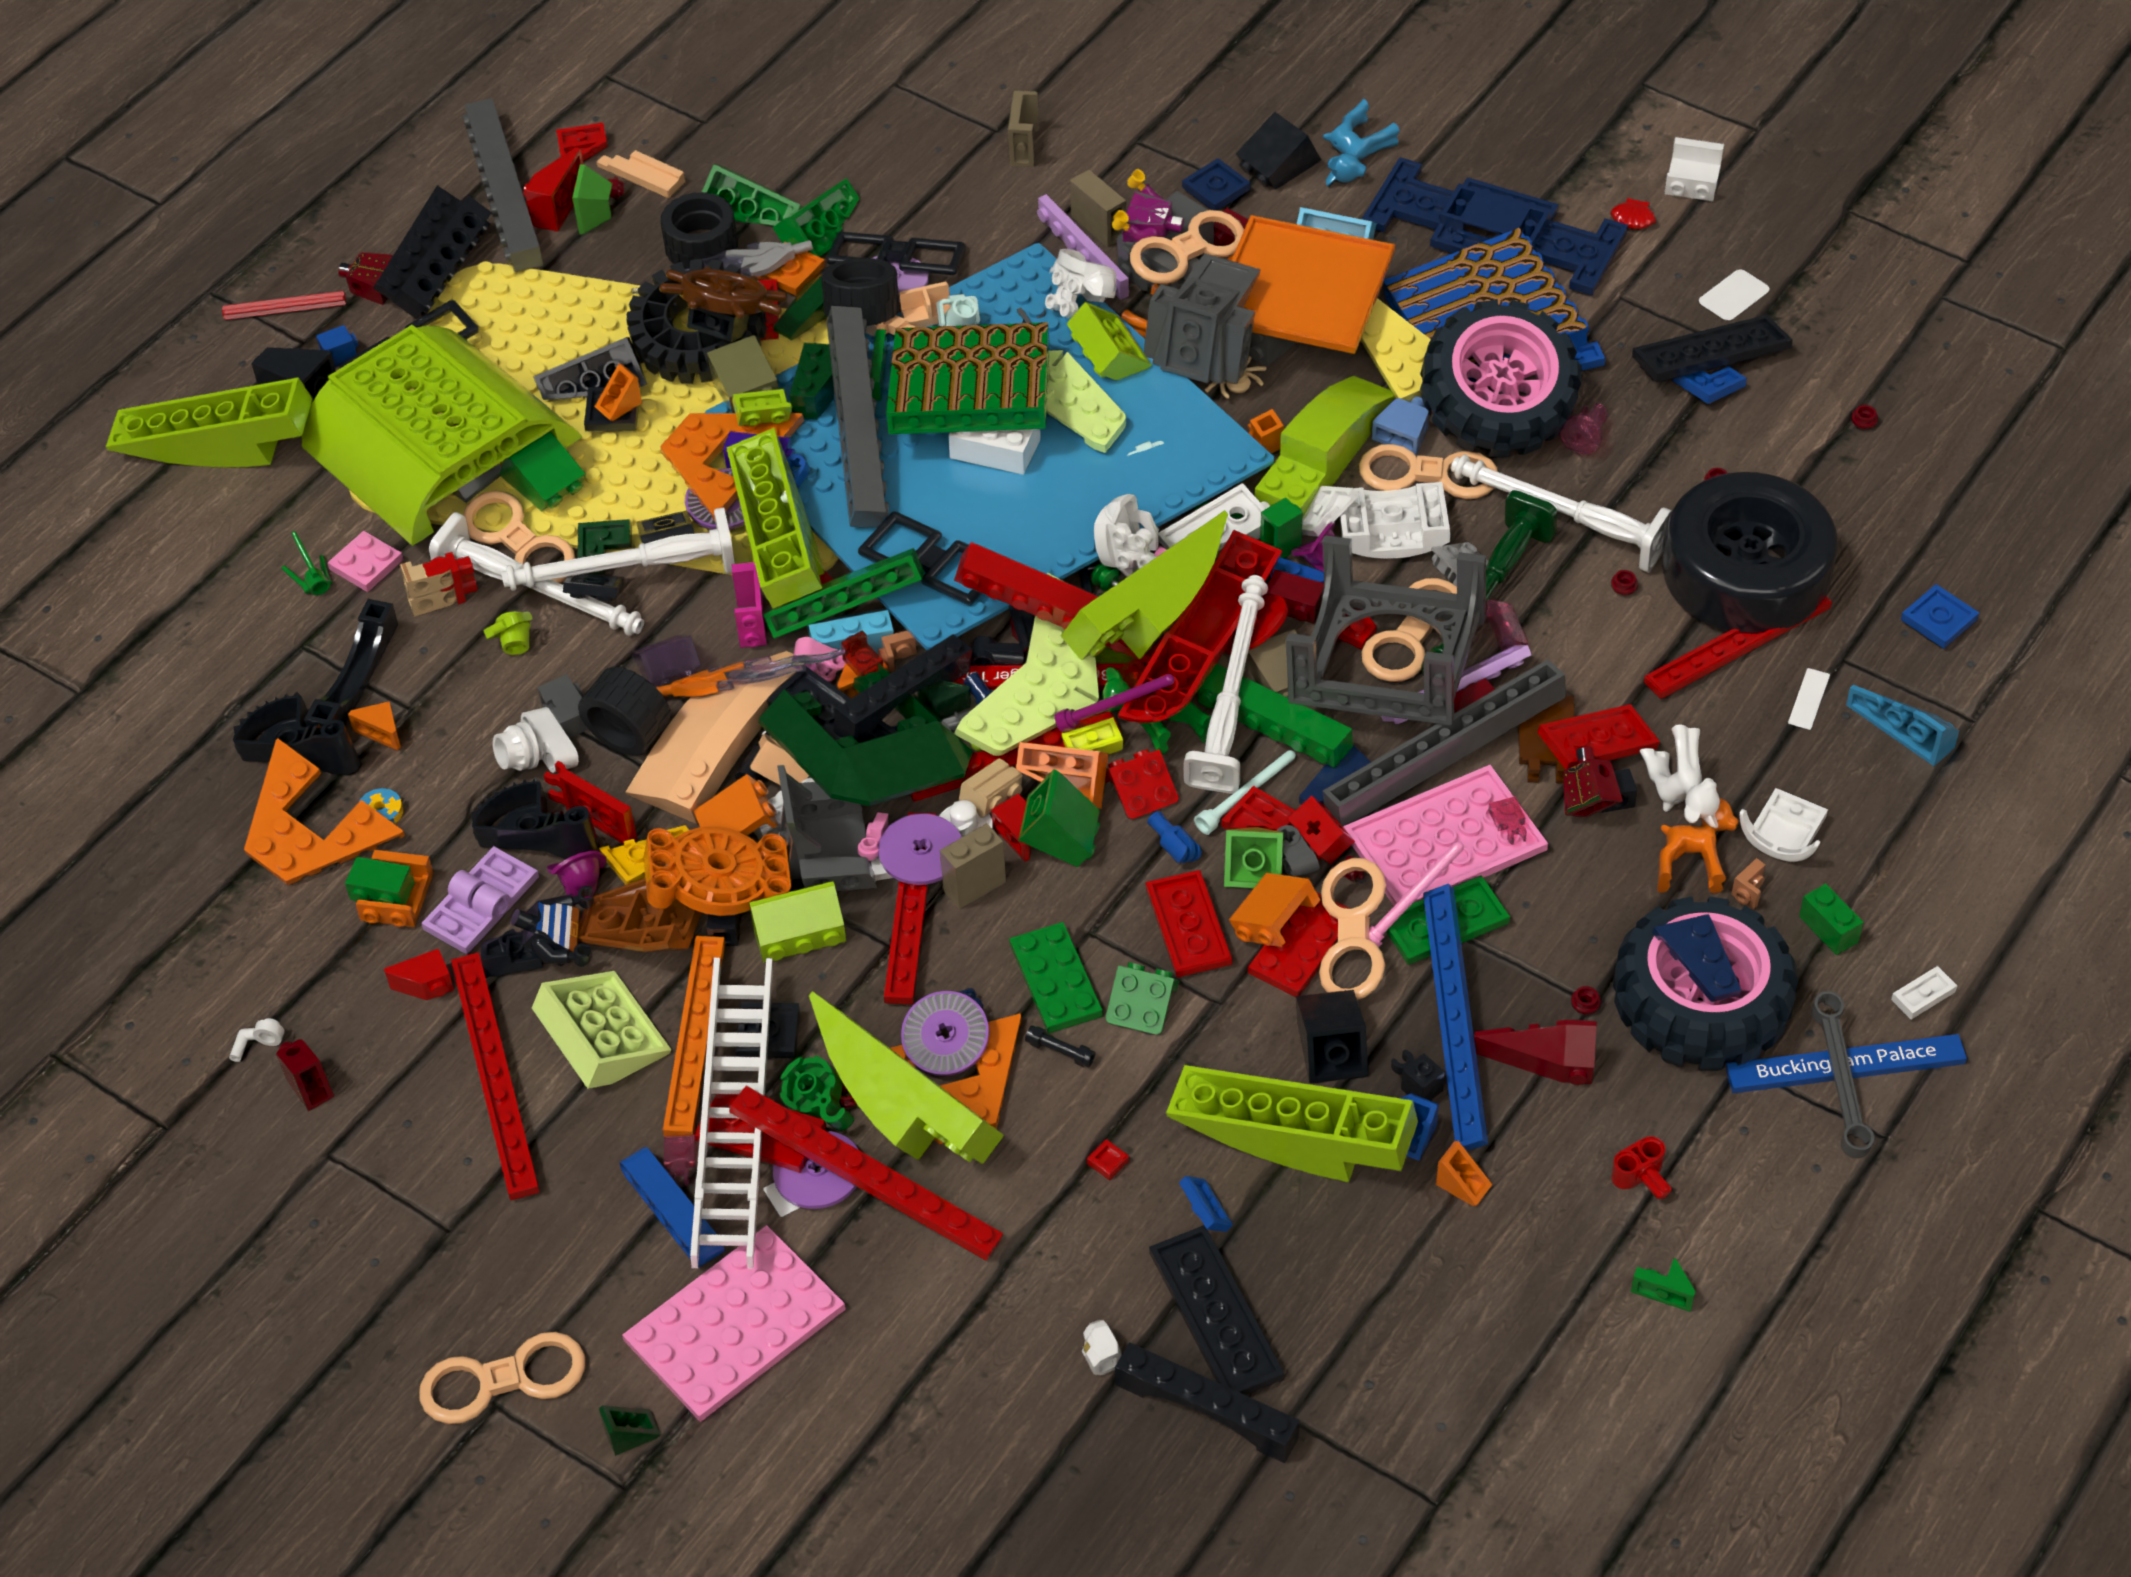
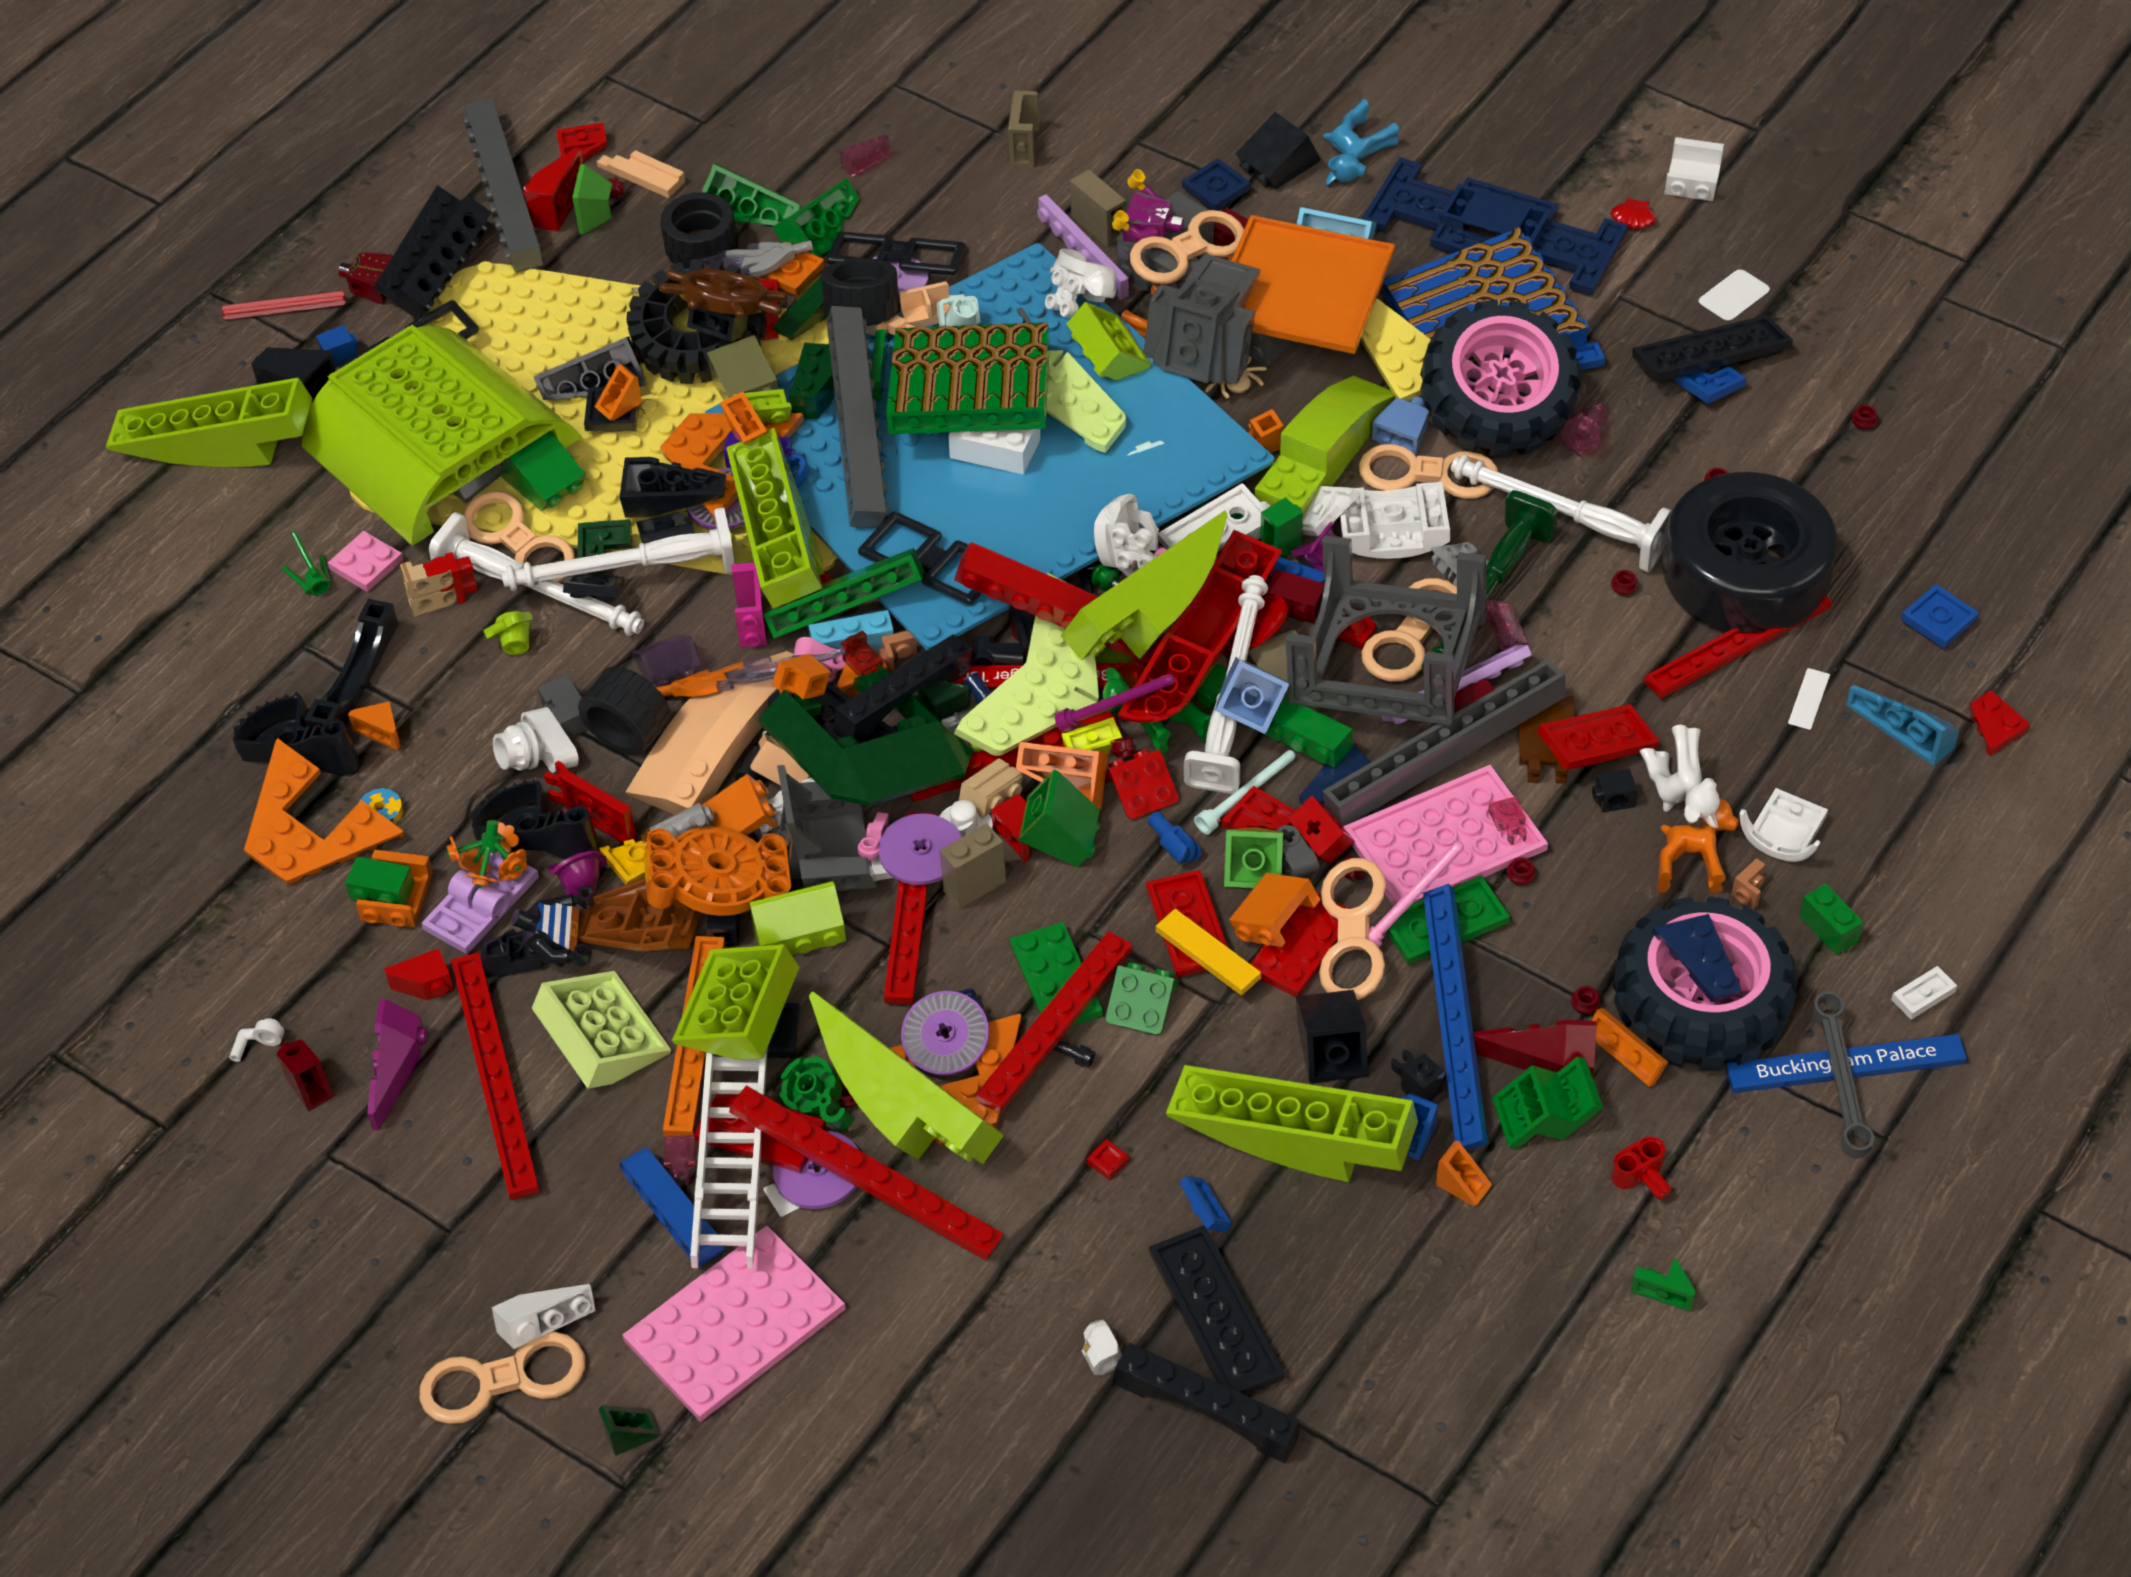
dark red torso [1563,747,1622,818] -> none
none -> magenta wedge [367,999,428,1130]
none -> orange plant [446,820,528,888]
none -> white slope [492,1284,596,1349]
none -> black wedge [619,457,726,518]
none -> light grey piece [641,802,716,847]
none -> lime slope [672,944,799,1060]
none -> orange slope [720,391,767,445]
none -> orange brick [772,654,830,700]
none -> clear pink slope [840,135,890,177]
none -> red plate [976,931,1133,1114]
none -> dark red plate [1109,737,1136,758]
none -> yellow tile [1156,909,1261,996]
none -> medium blue slope [1215,657,1289,734]
none -> green bracket [1492,1057,1603,1149]
none -> dark red plate [1507,858,1536,885]
none -> orange tile [1591,1008,1668,1087]
none -> red wing [1969,690,2030,756]

